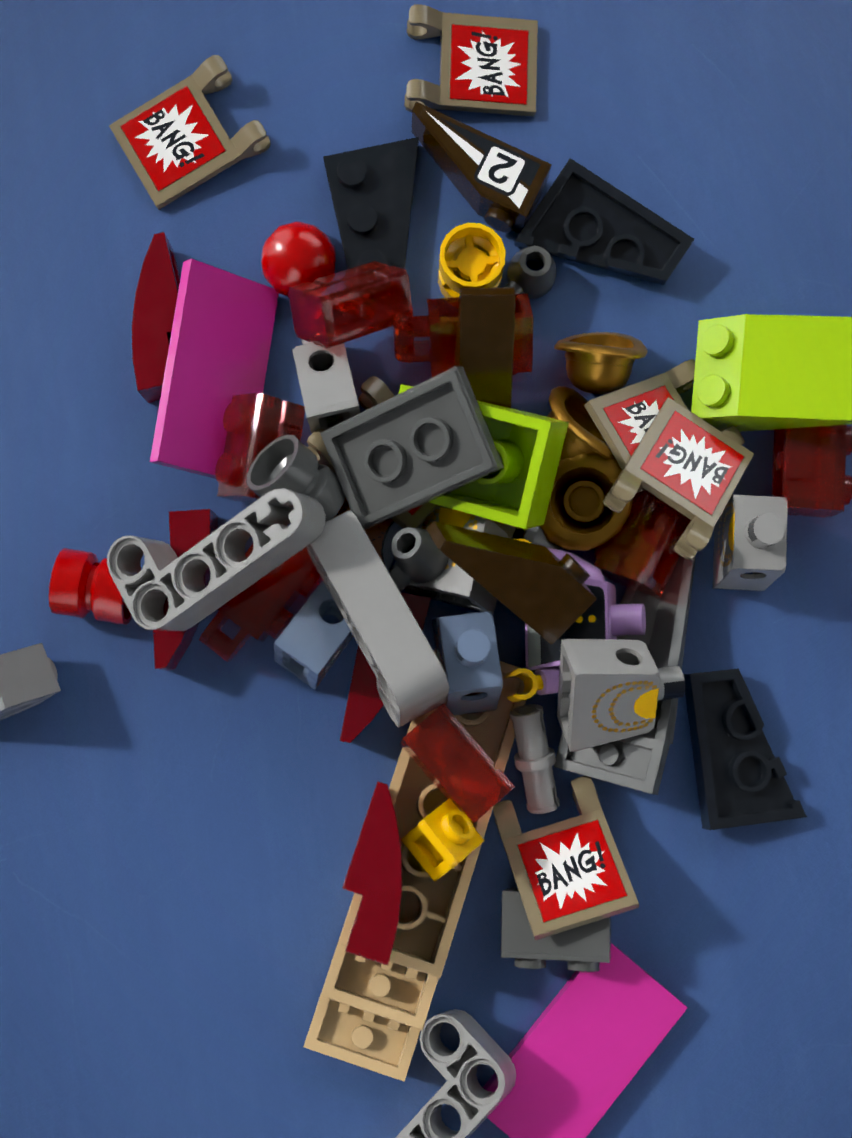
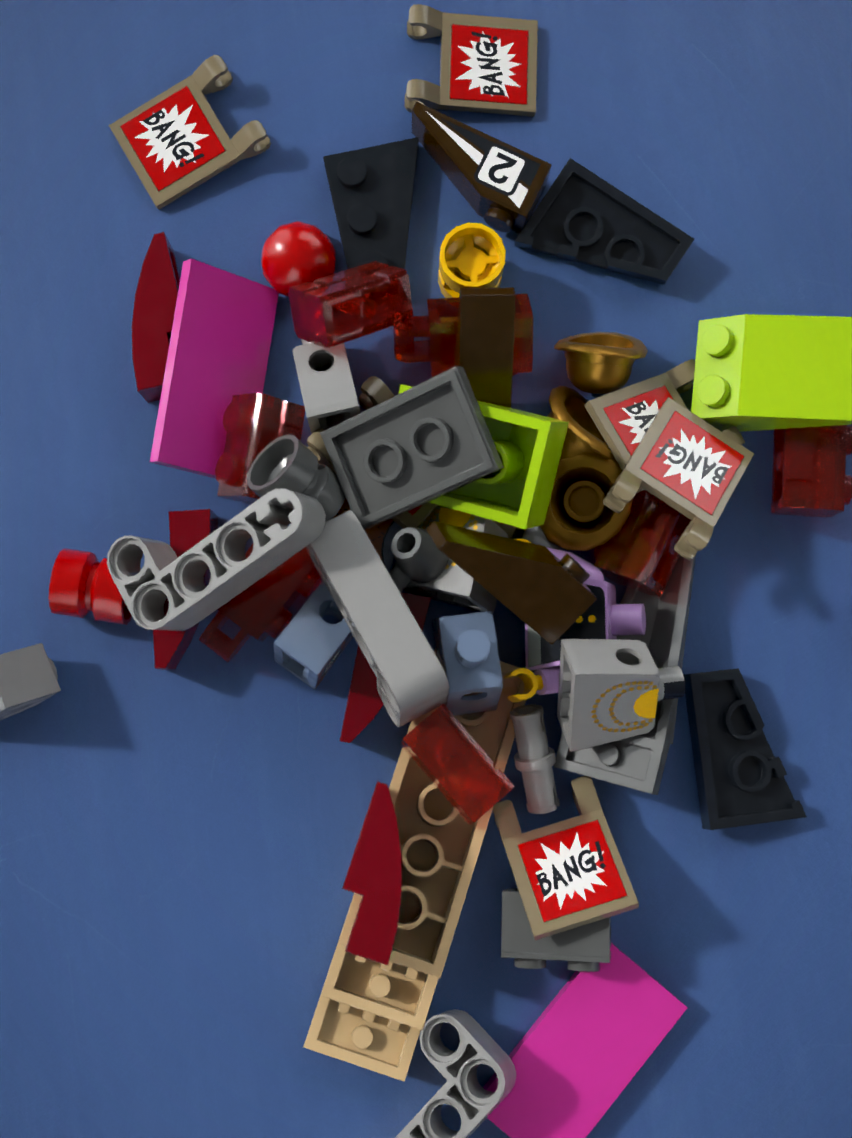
yellow bracket [401,798,485,882] -> none
dark grey bar [504,246,557,304] -> none
light grey torso [713,495,788,591] -> none

